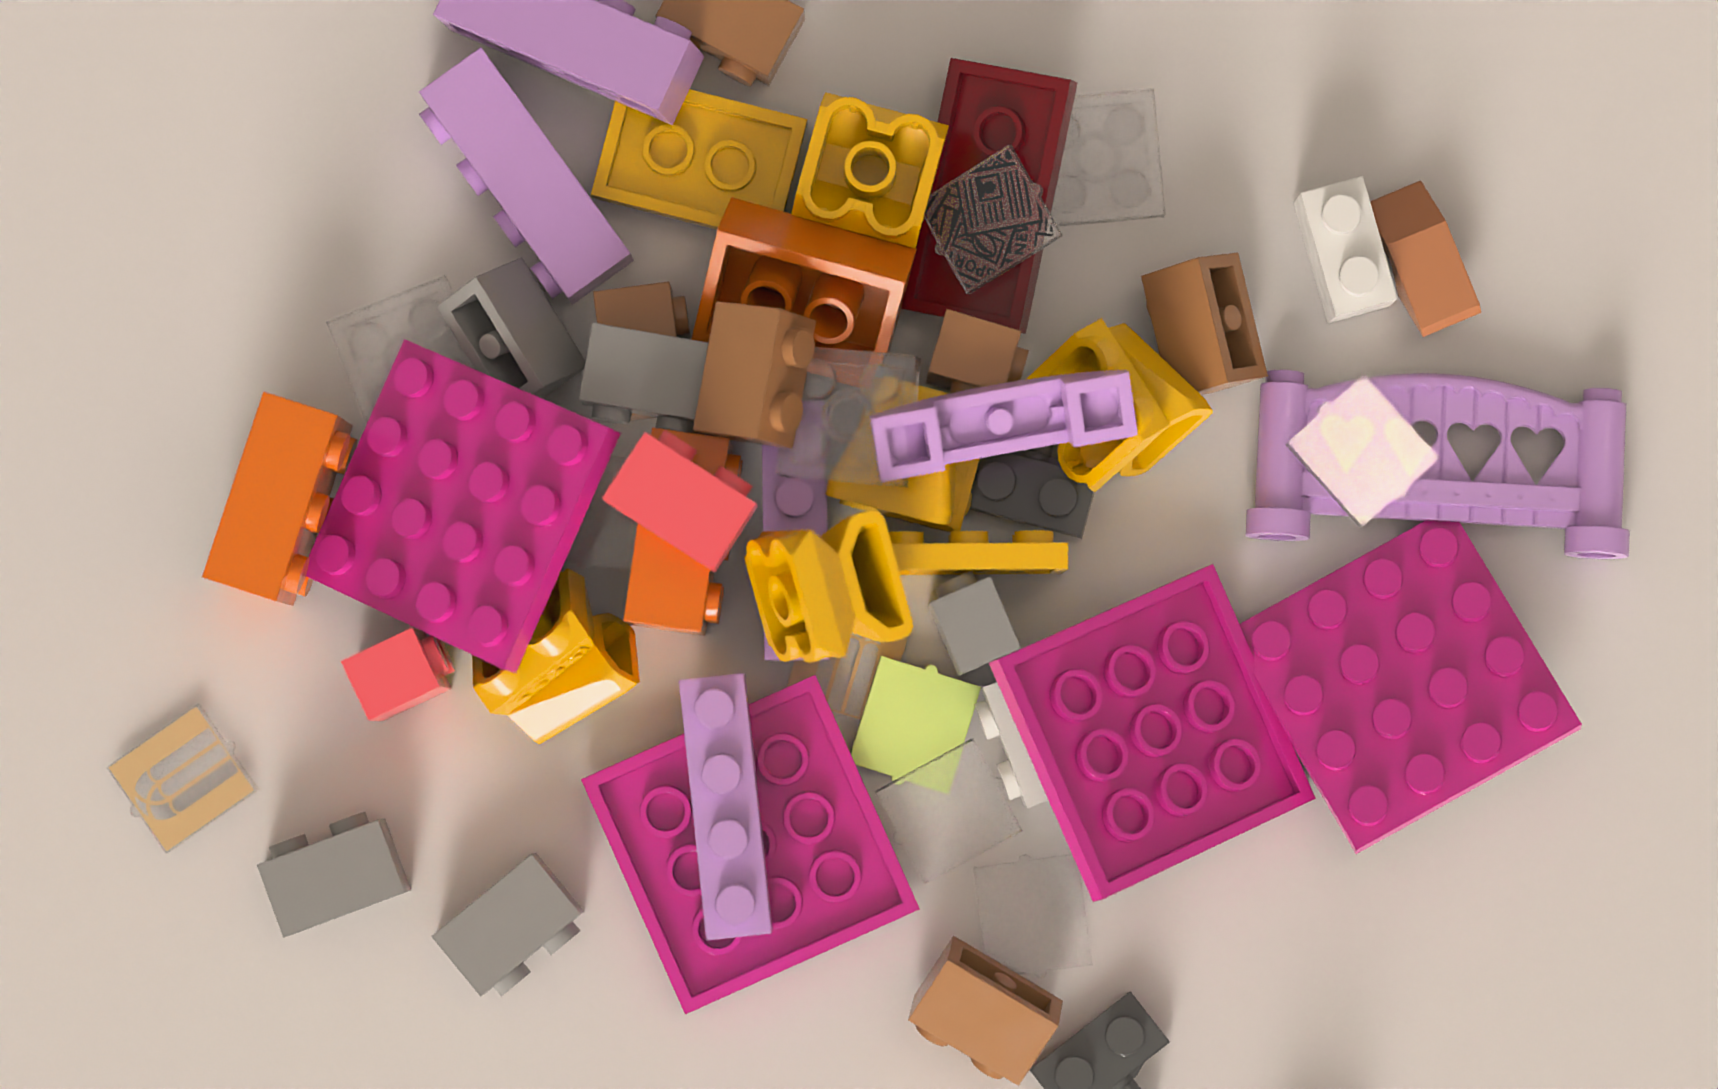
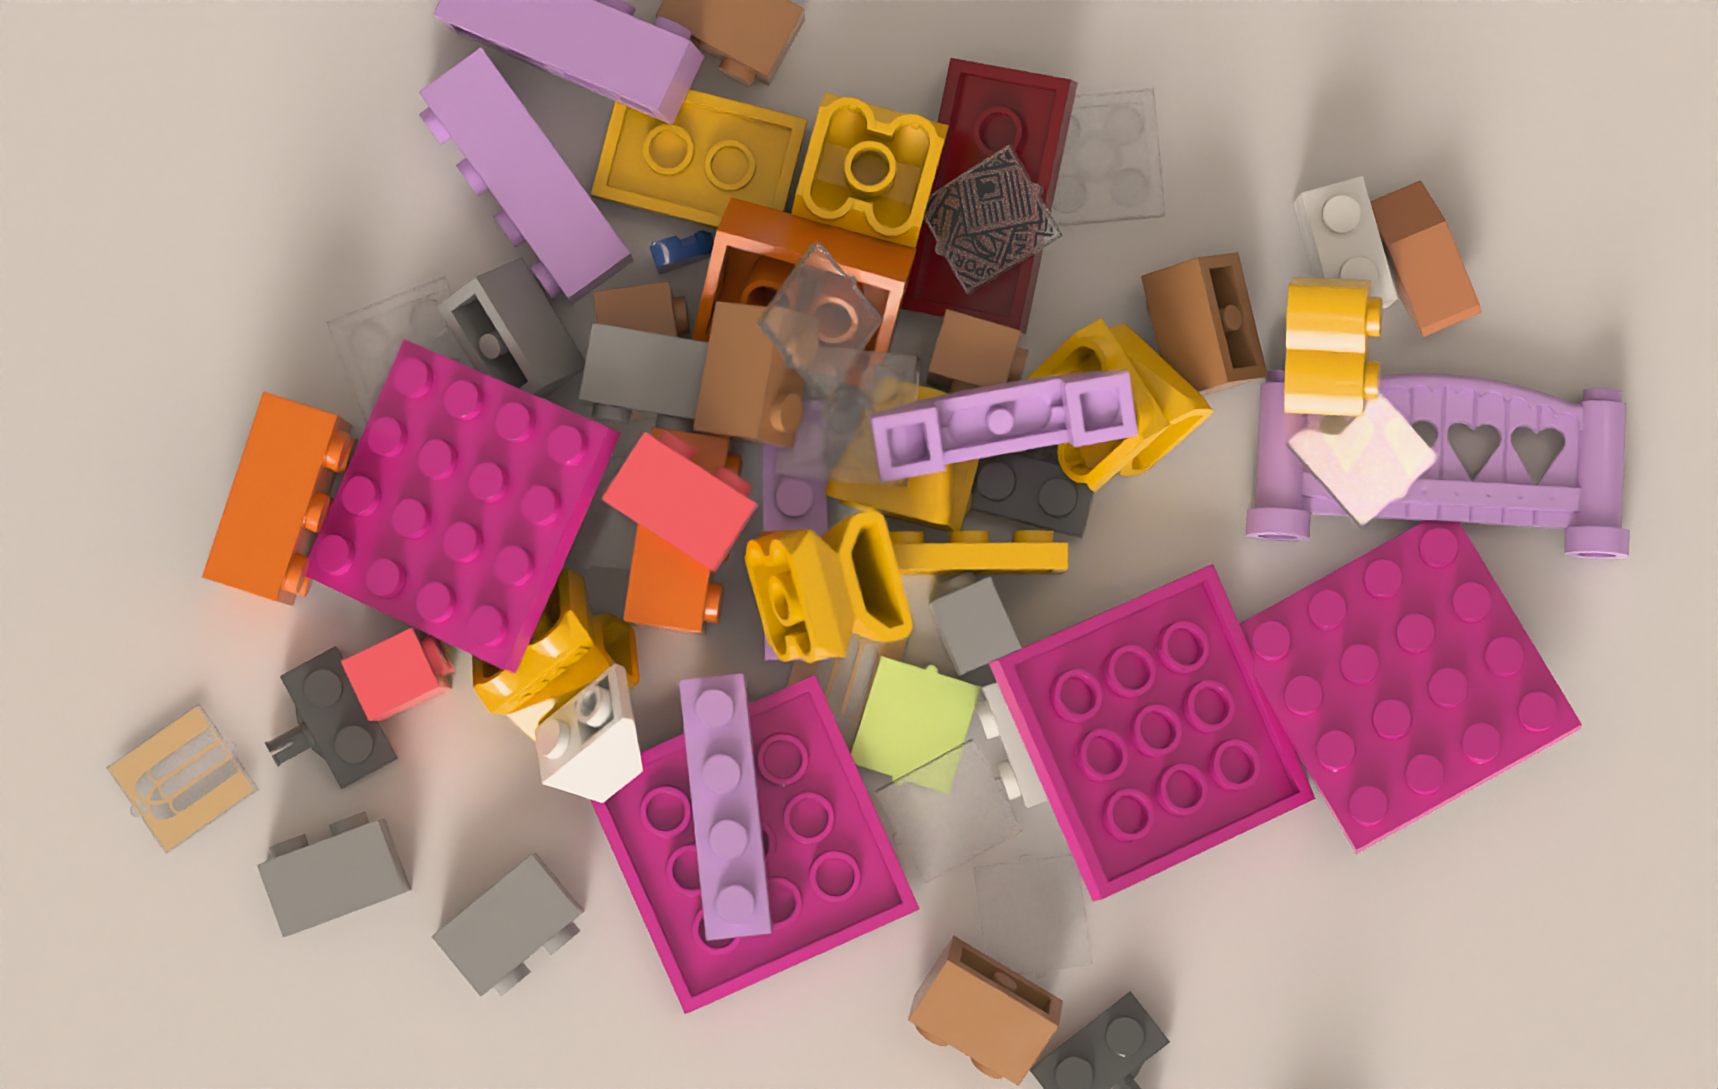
none -> dark grey plate [265,646,398,789]
none -> white slope [534,663,643,803]
none -> blue tile [649,230,714,275]
none -> clear piece [756,242,884,400]
none -> yellow brick [1285,277,1383,416]

